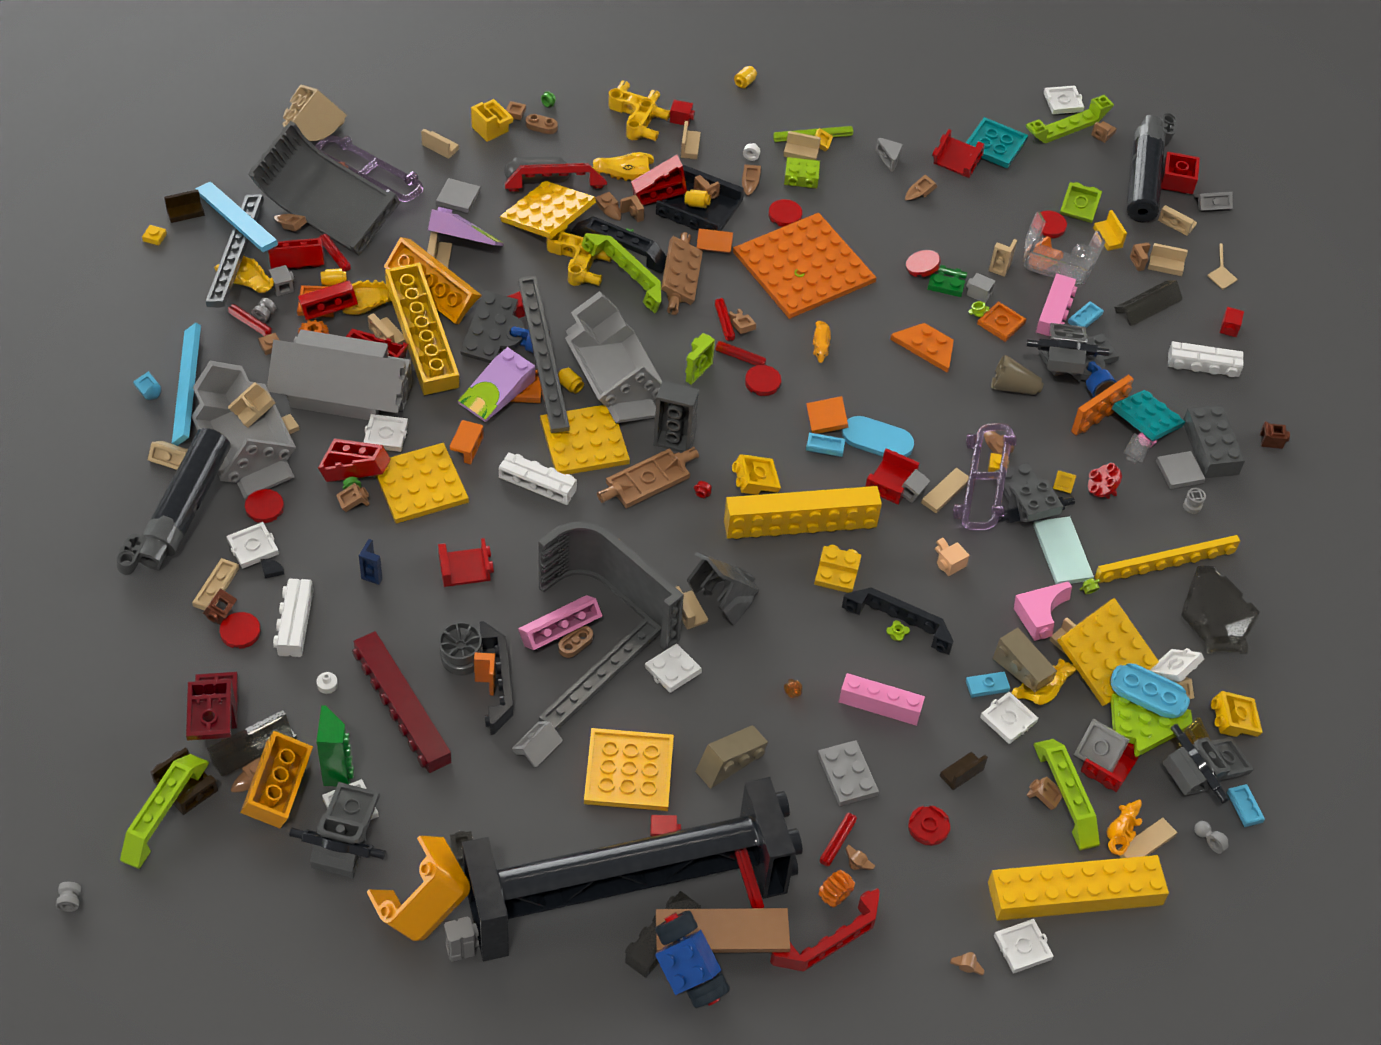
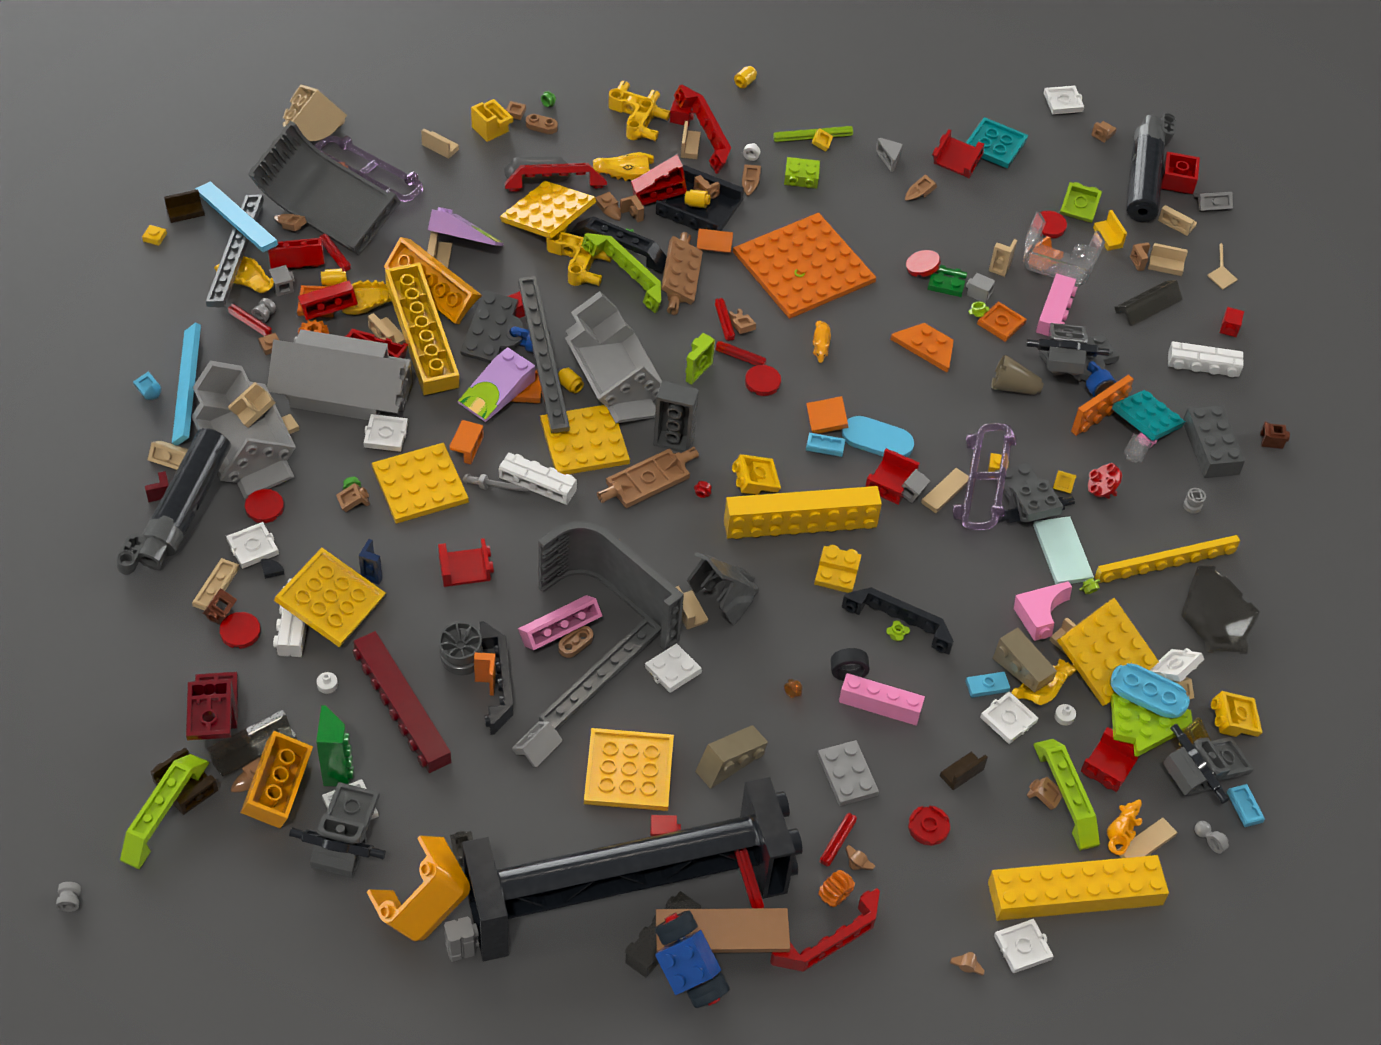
red wedge [318,439,391,482] -> none
light grey tile [436,178,480,213] -> none
red tile [769,199,802,227] -> none
tan panel [783,131,821,160] -> none
light nougat brick [935,538,970,576] -> none
medium nougat plate [984,429,1014,455] -> none
lime slope [1026,95,1114,144] -> none
medium azure plate [1068,301,1104,328] -> none
light grey tile [1074,719,1130,773] -> none
light grey tile [1156,451,1205,489] -> none
none -> dark red panel [145,471,169,503]
none -> yellow plate [274,548,386,647]
none -> light grey sword [463,474,529,491]
none -> red slope [674,85,731,174]
none -> black tyre [831,648,870,681]
none -> white tile [1054,704,1076,726]

